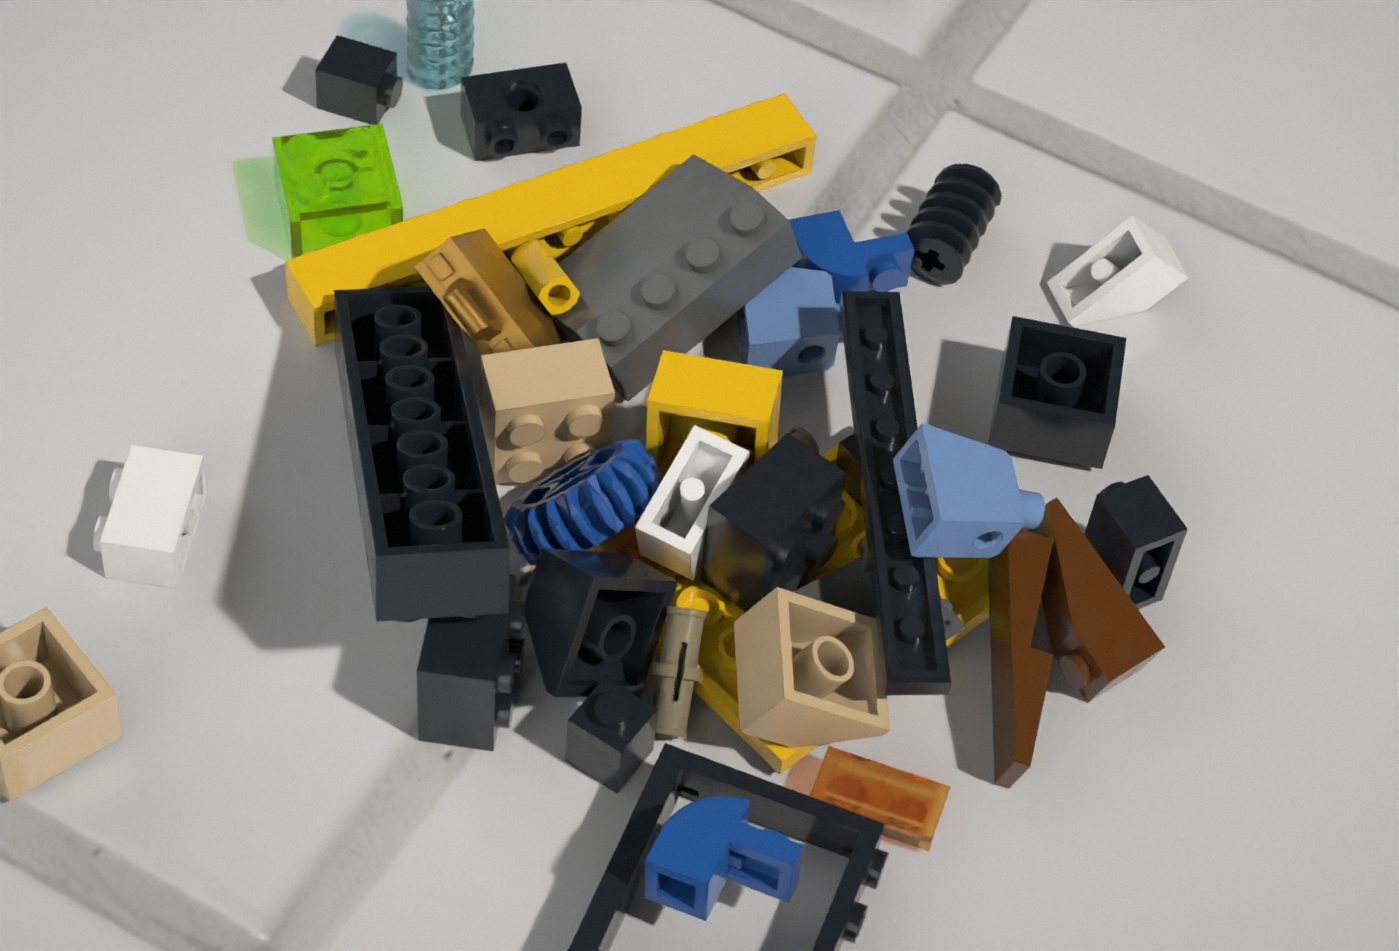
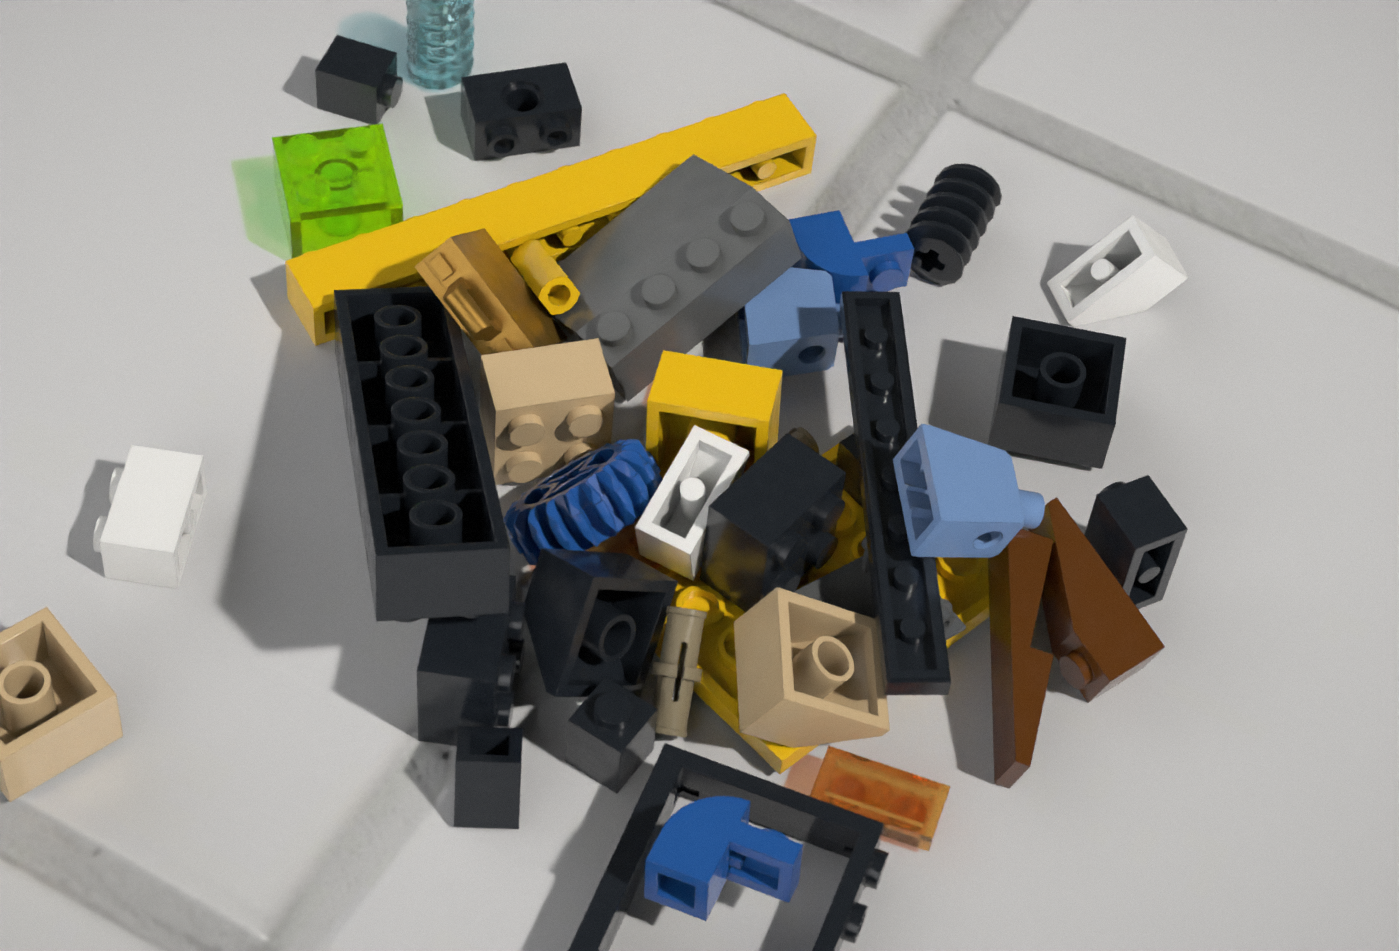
none -> black brick [454,726,523,829]

